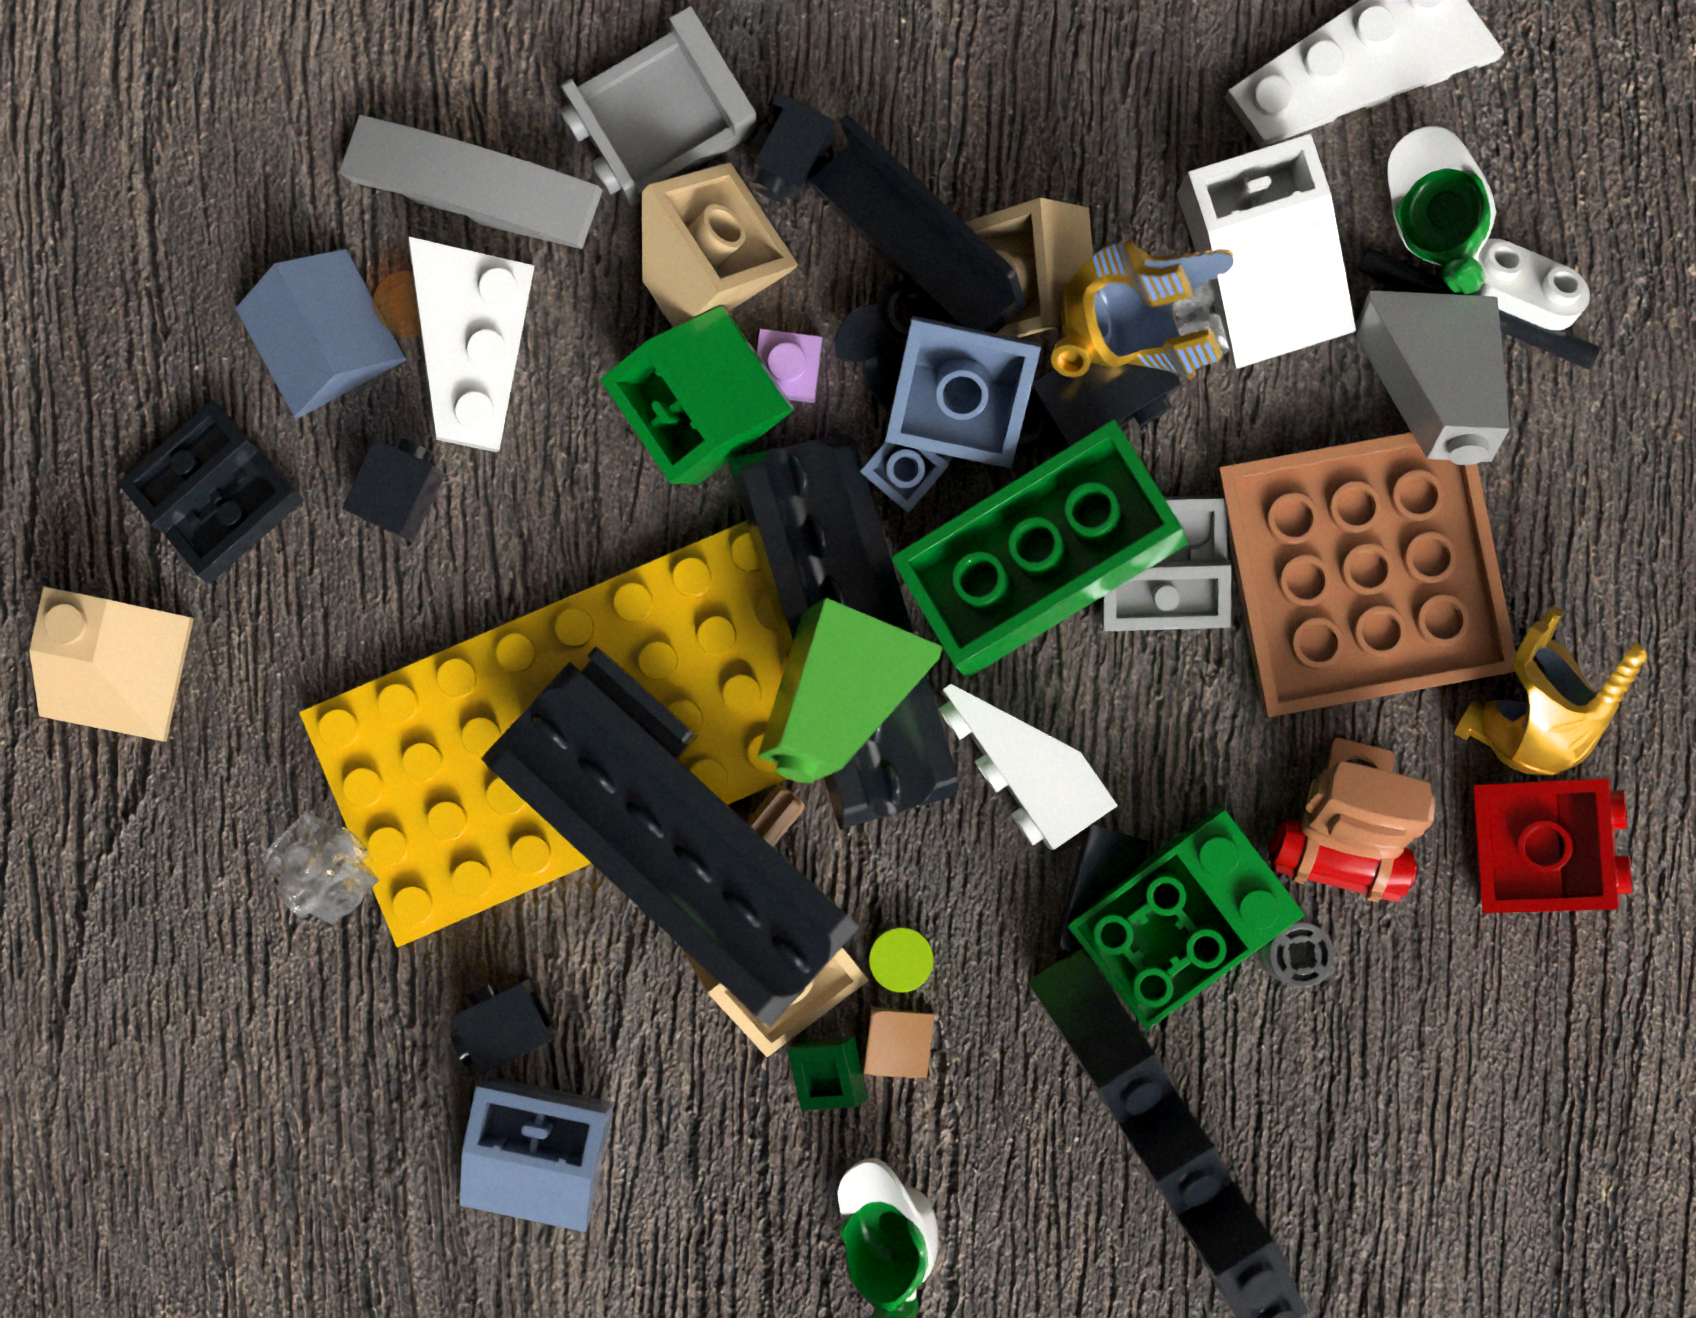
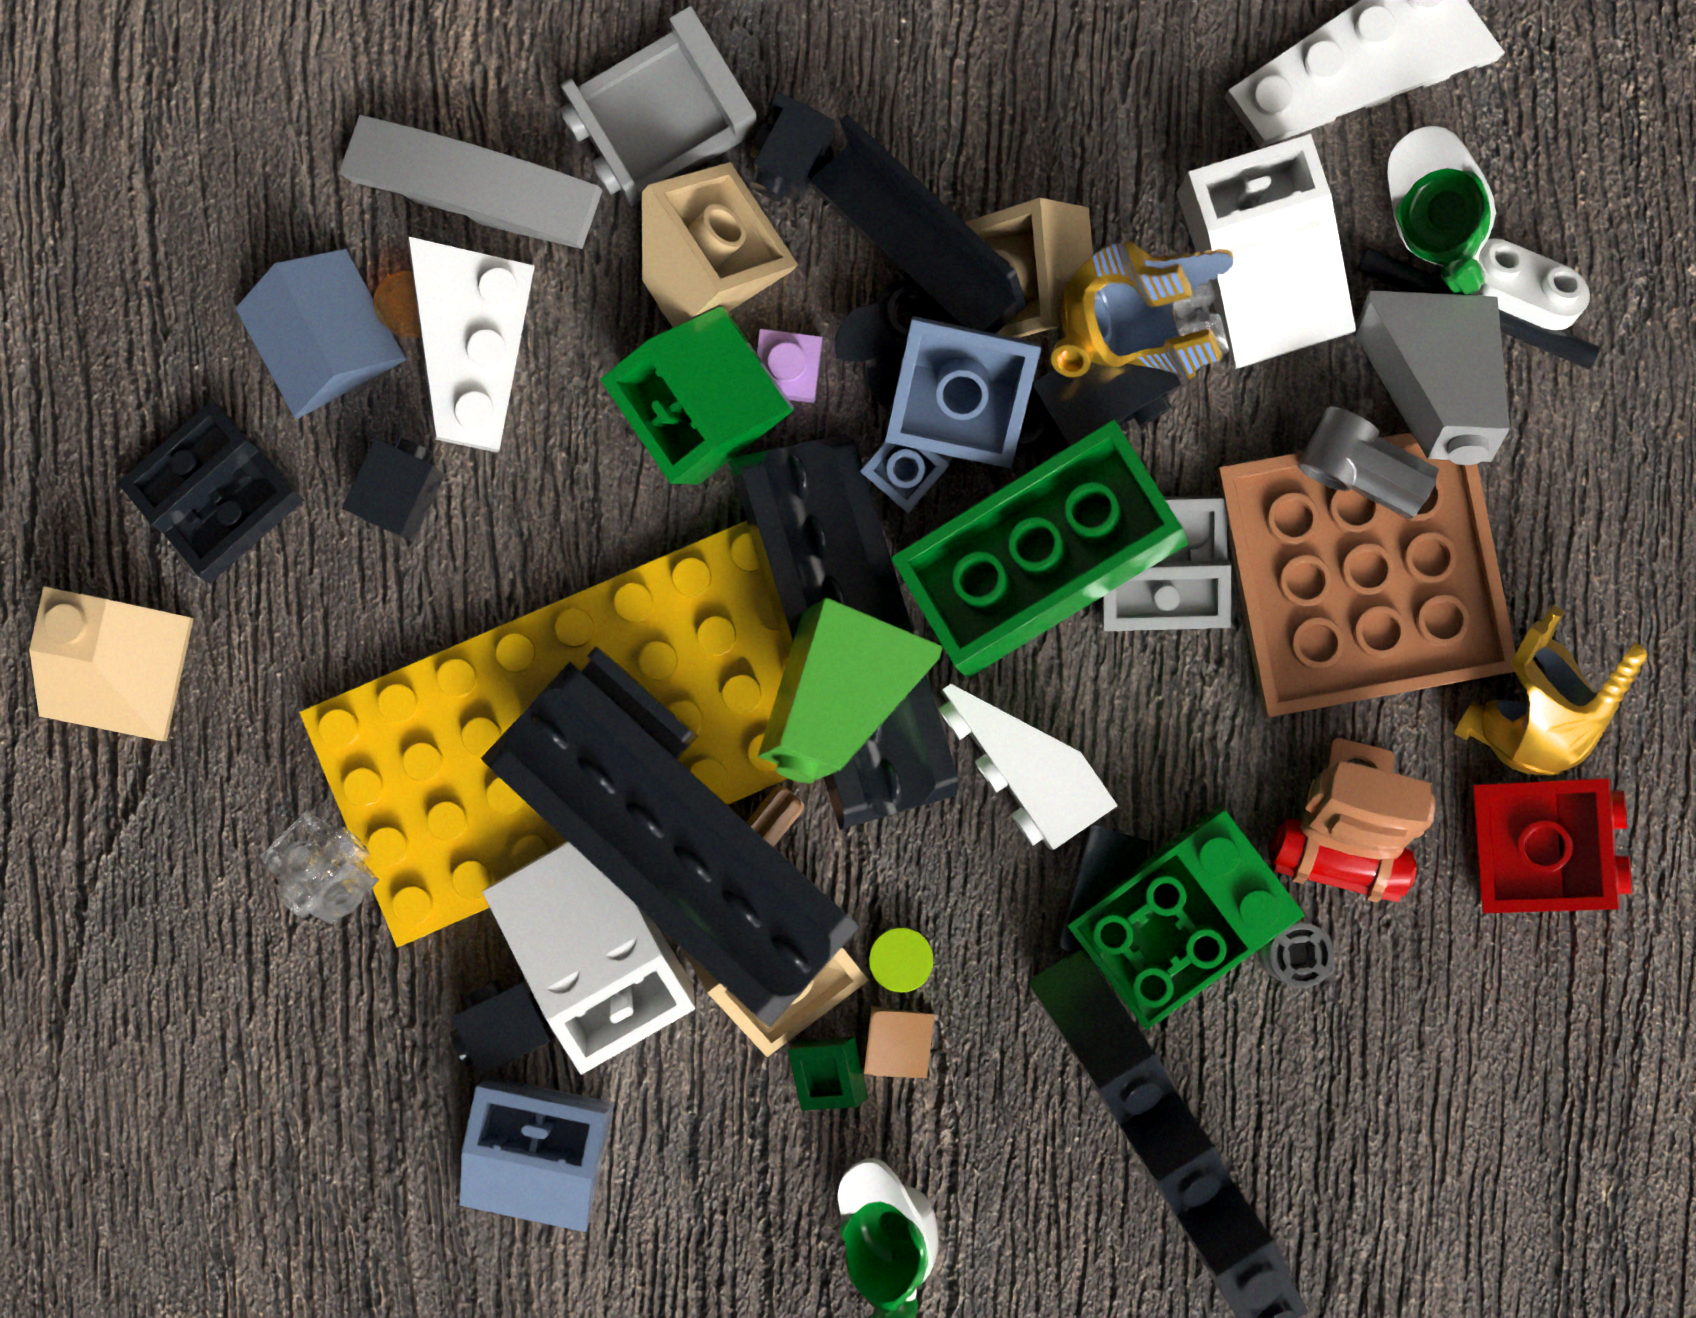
none -> white slope [482,841,695,1075]
none -> flat silver piece [1297,407,1439,520]

